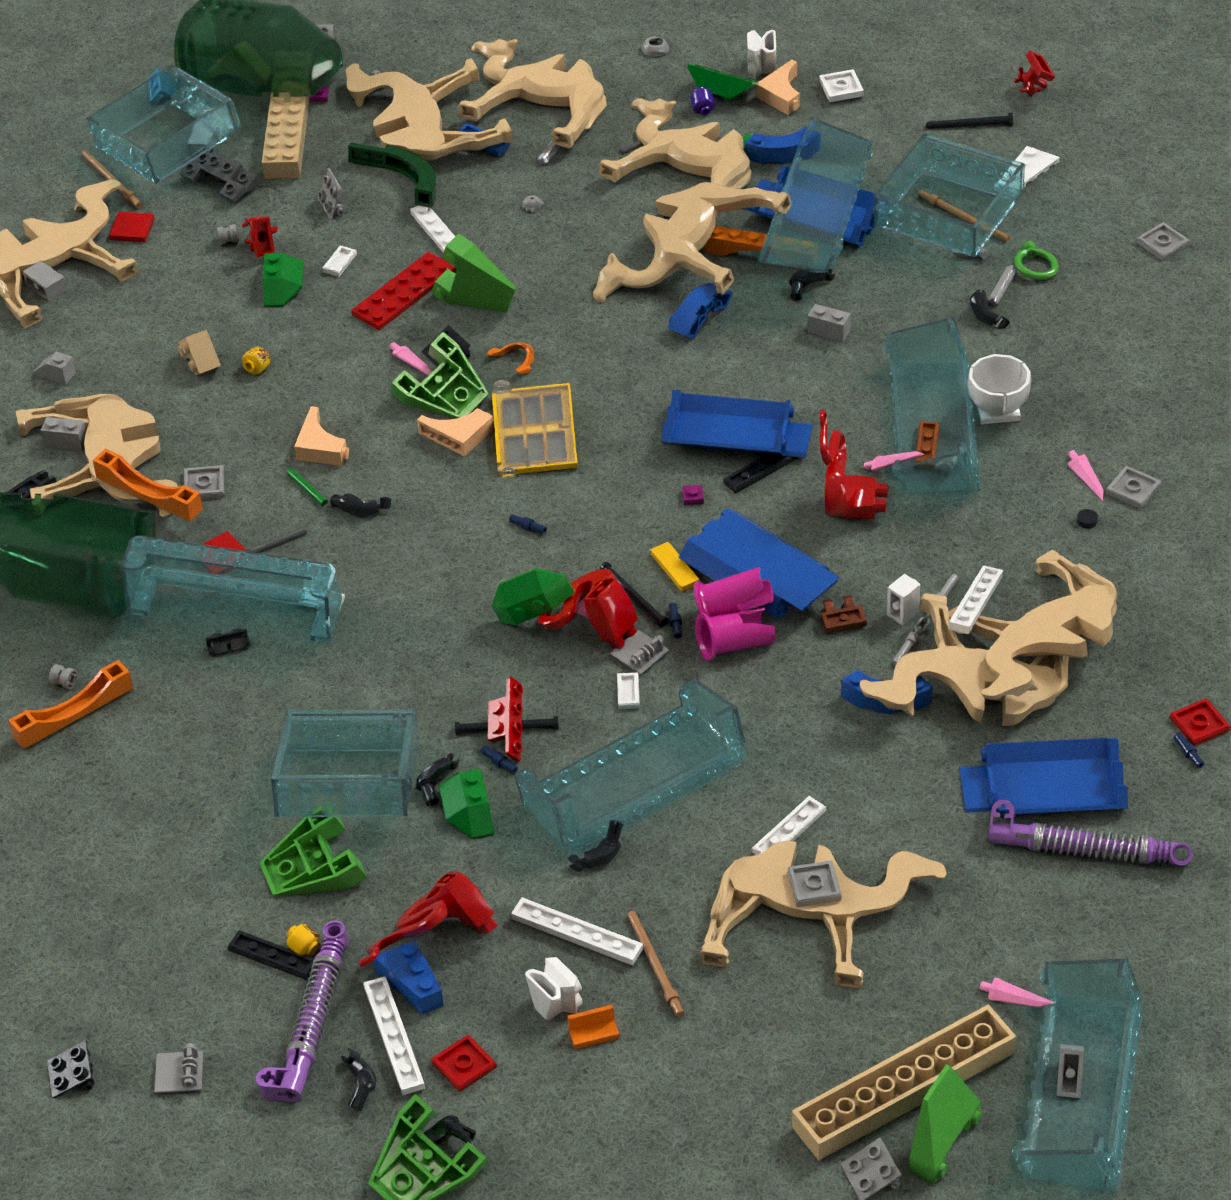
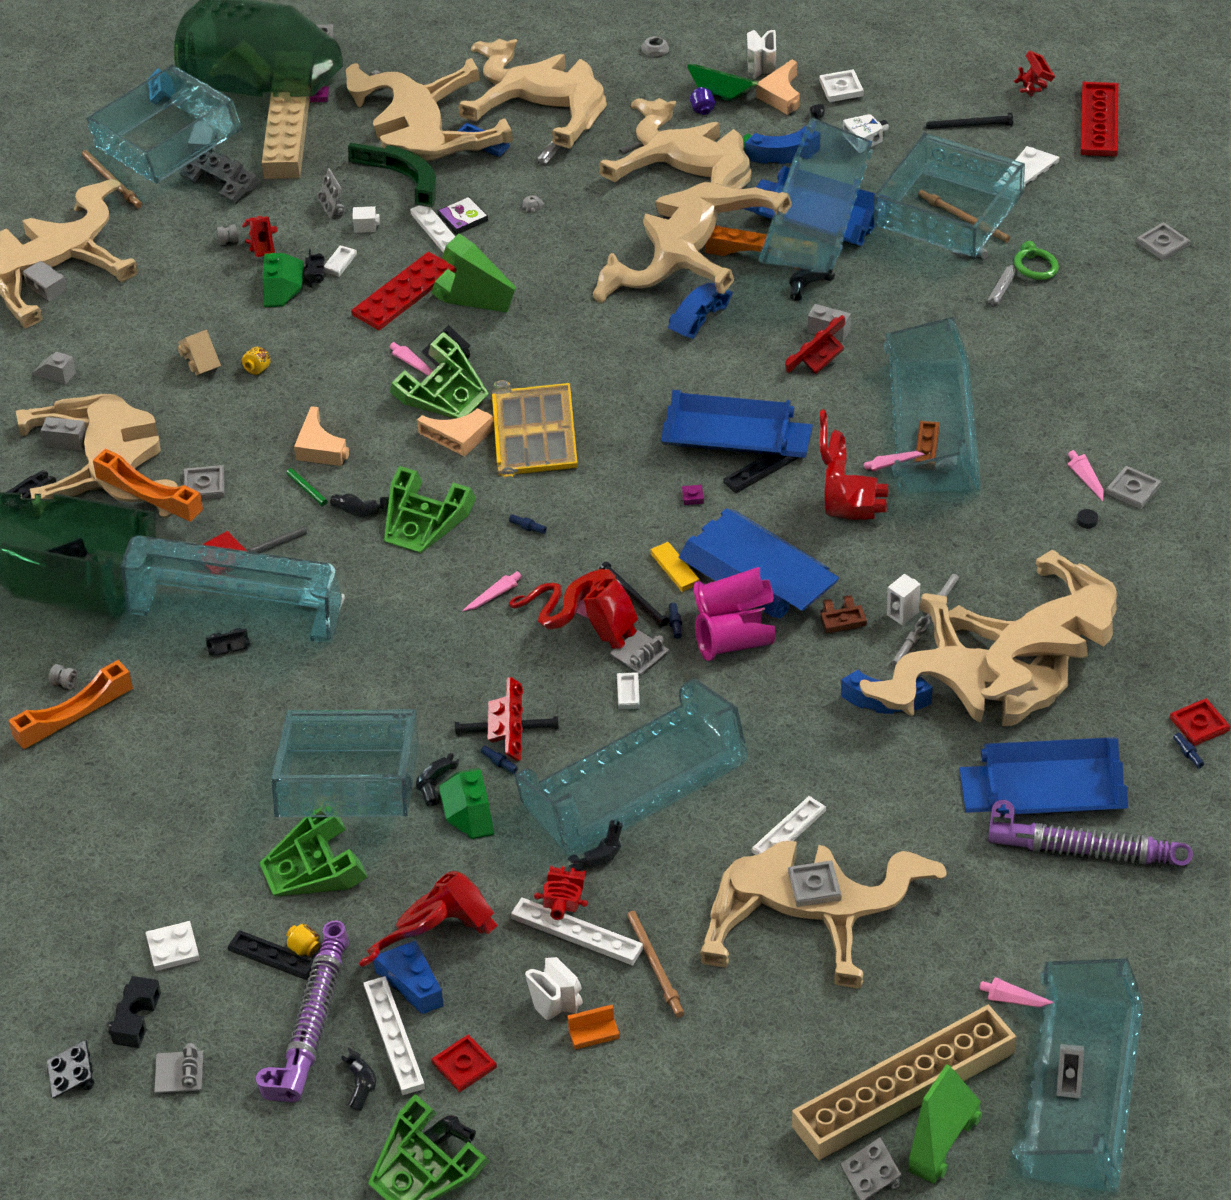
red tile [109,211,155,243] -> none
orange helmet [487,342,534,374] -> none
green wedge [491,568,575,625] -> none
white plate [948,566,1003,634] -> none
white plate [967,354,1031,424] -> none
black arm [969,289,1010,329] -> none
none -> black hinge [43,537,88,570]
none -> black arch [108,976,161,1048]
none -> white plate [146,921,200,971]
none -> black hinge [305,249,325,287]
none -> white brick [353,206,380,233]
none -> bright green wedge [384,466,476,553]
none -> tile [437,197,488,234]
none -> bright pink bar [463,571,522,611]
none -> red torso [534,865,588,920]
none -> red bracket [785,315,846,374]
none -> black hinge [810,104,825,119]
none -> white torso [843,114,889,153]
none -> red plate [1081,82,1119,156]

